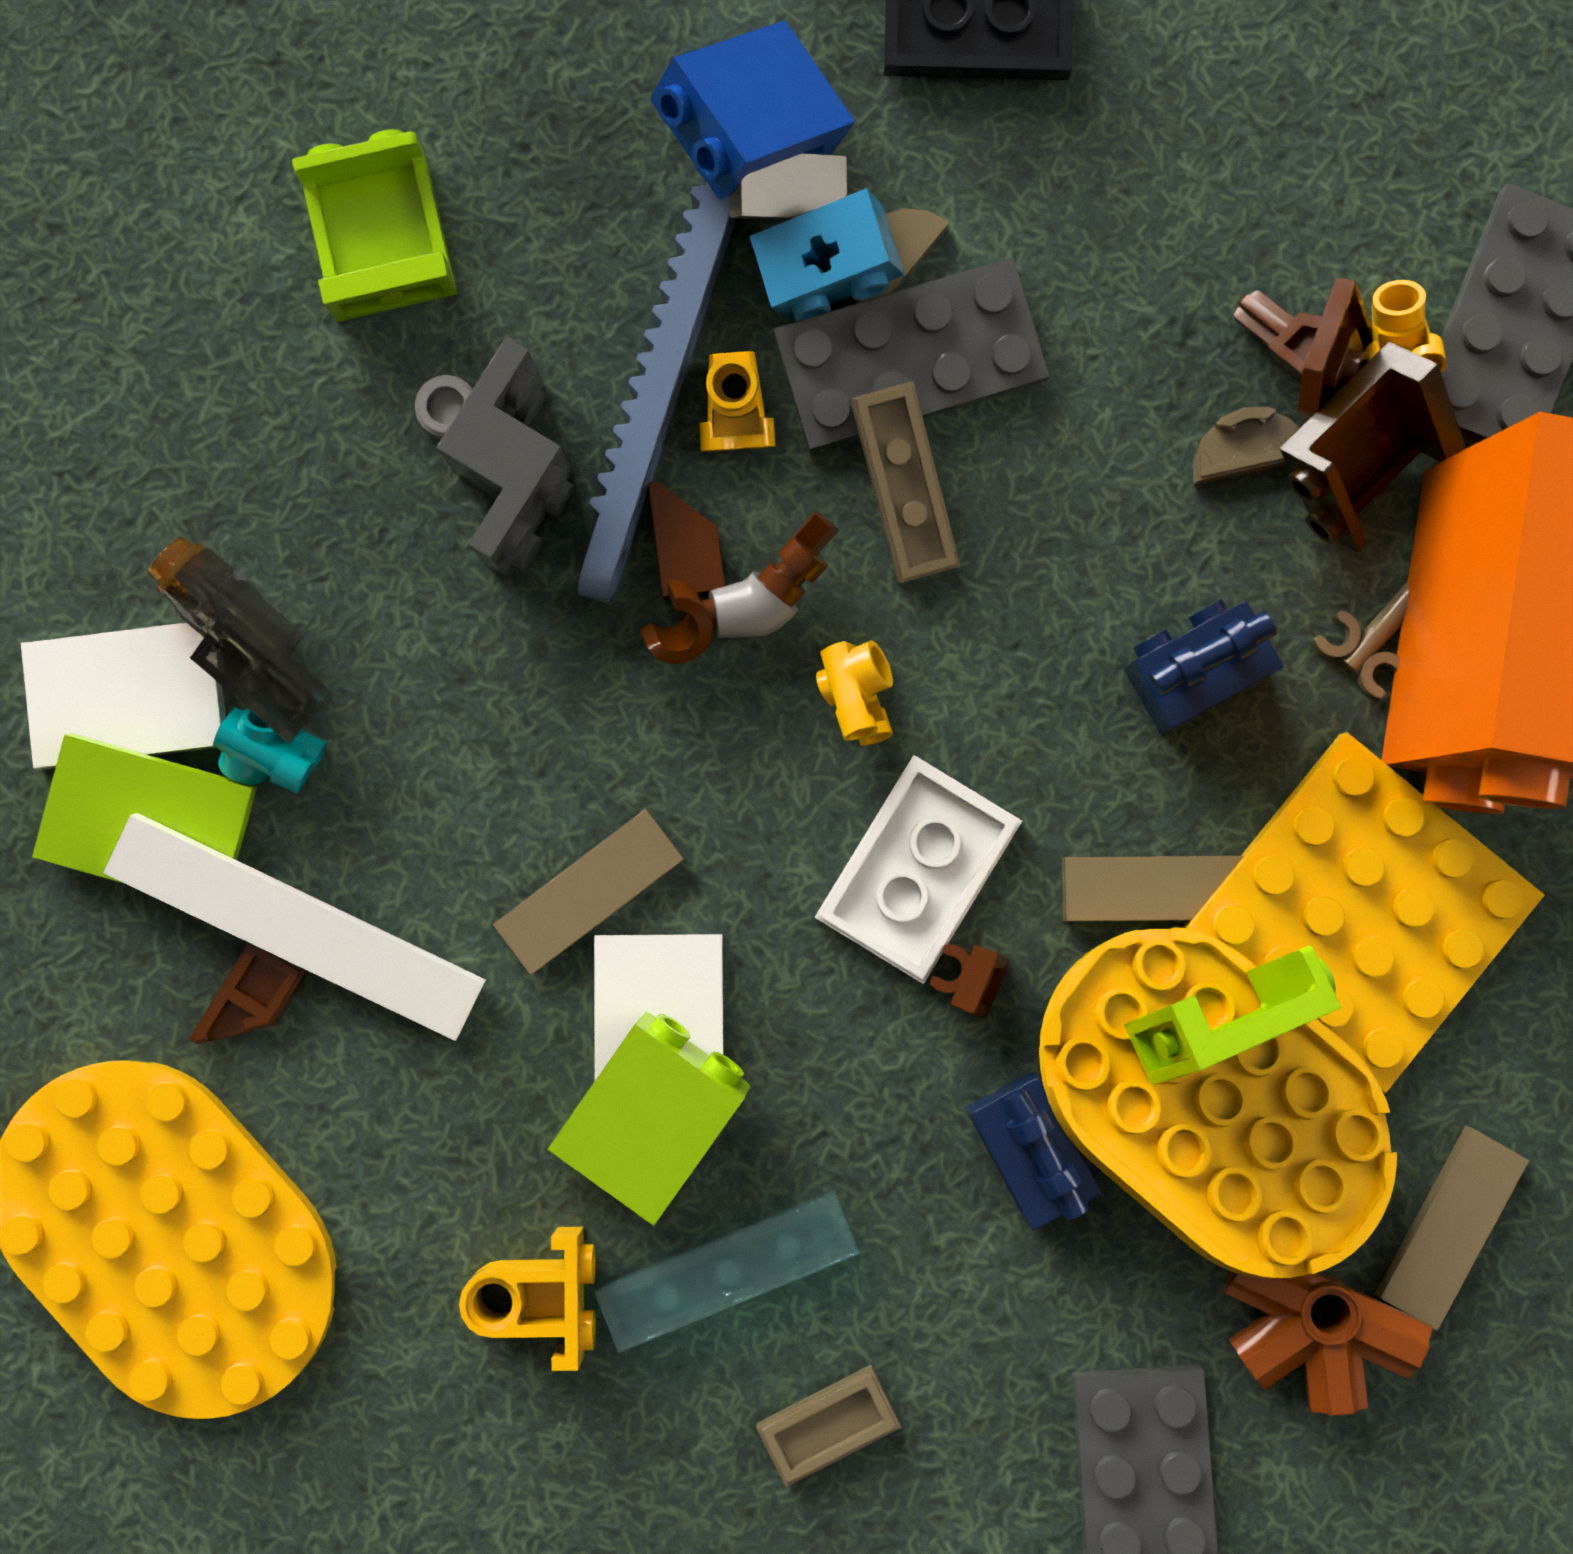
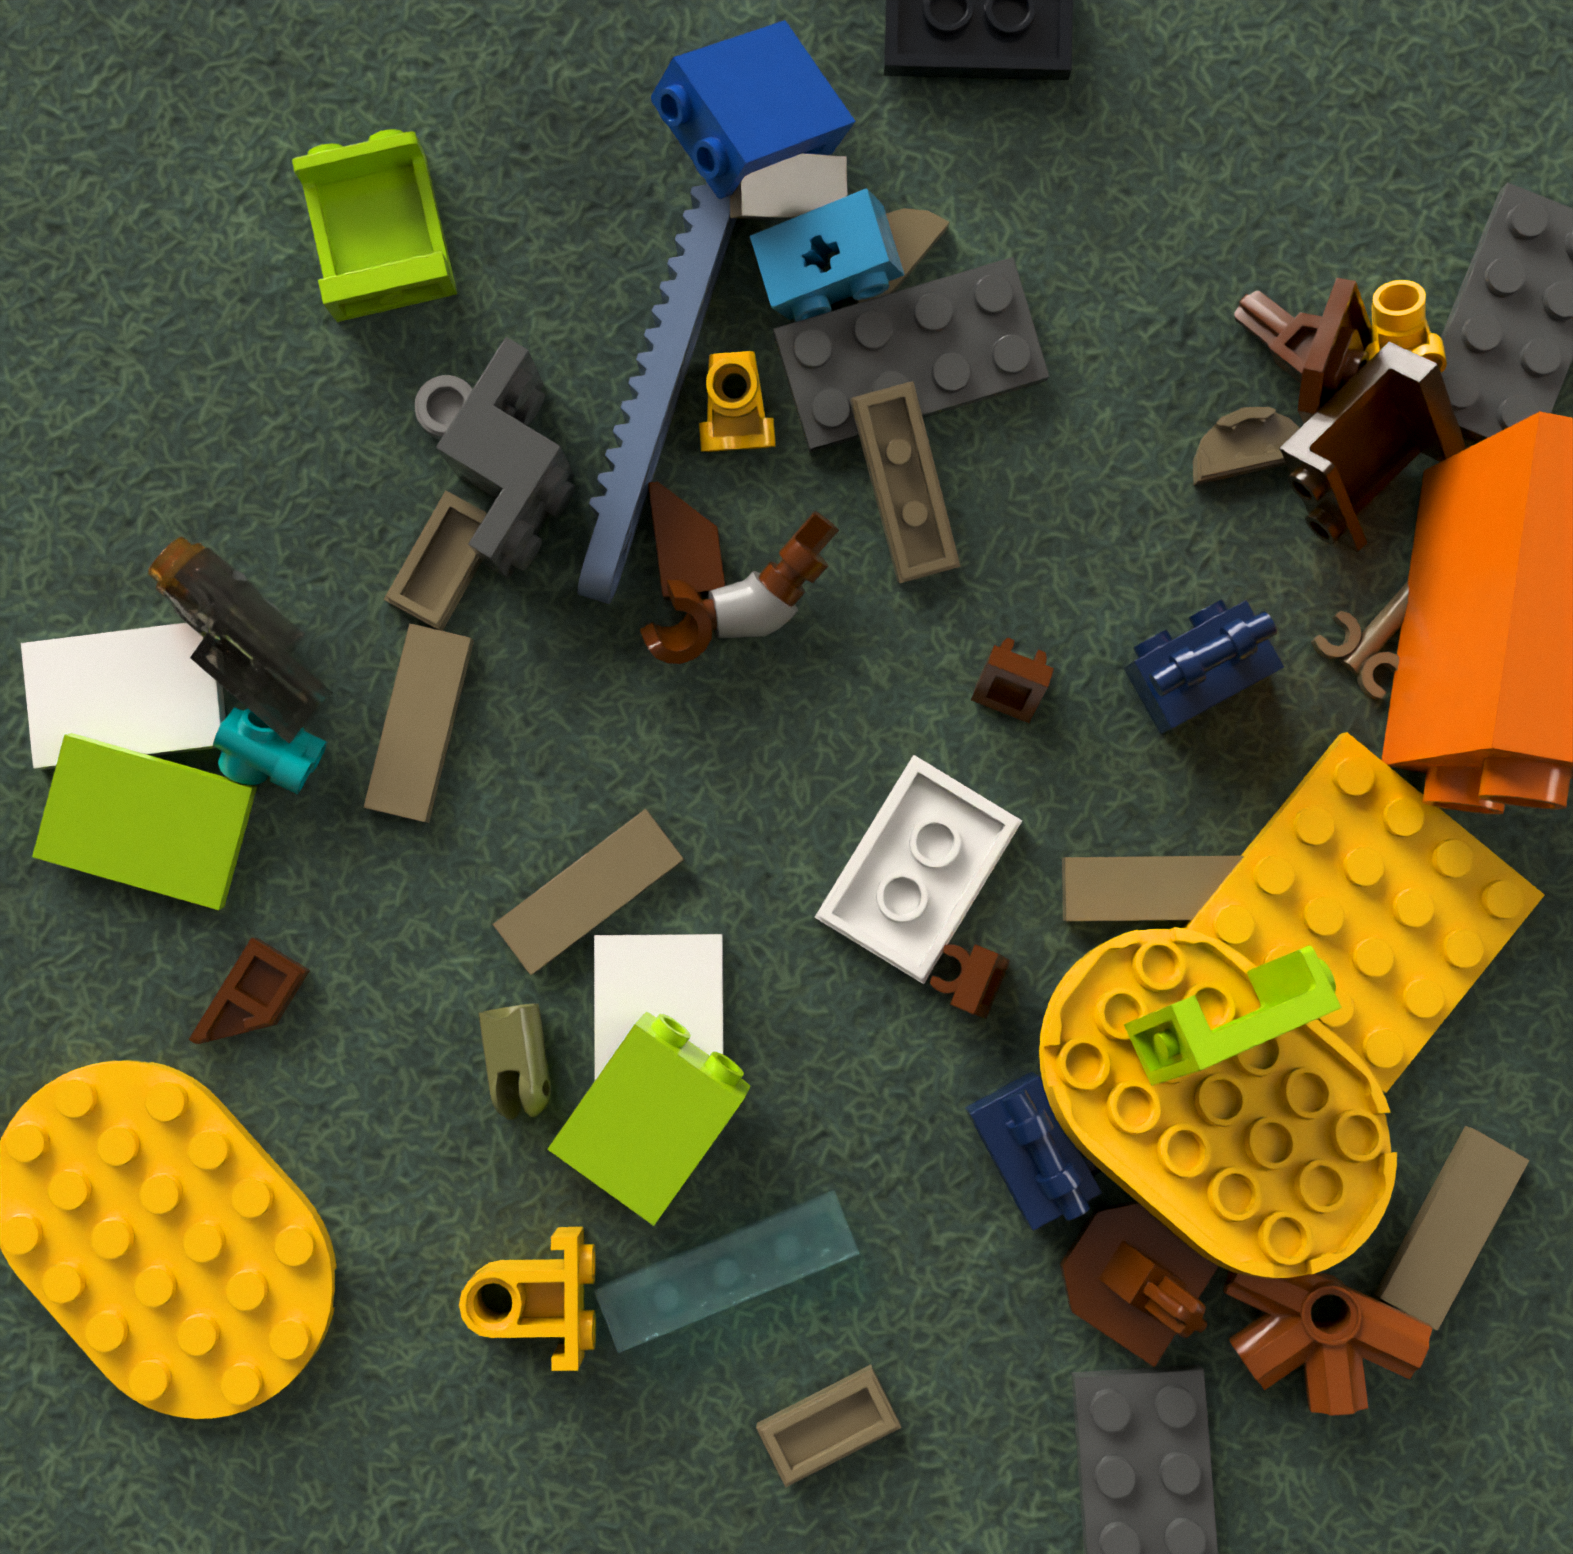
white tile [103,813,486,1041] -> none
yellow plate [816,640,893,746] -> none
none -> dark tan tile [363,623,474,823]
none -> dark tan tile [384,490,487,631]
none -> olive piece [478,1003,551,1120]
none -> reddish brown tile [971,638,1054,723]
none -> reddish brown piece [1060,1200,1219,1367]

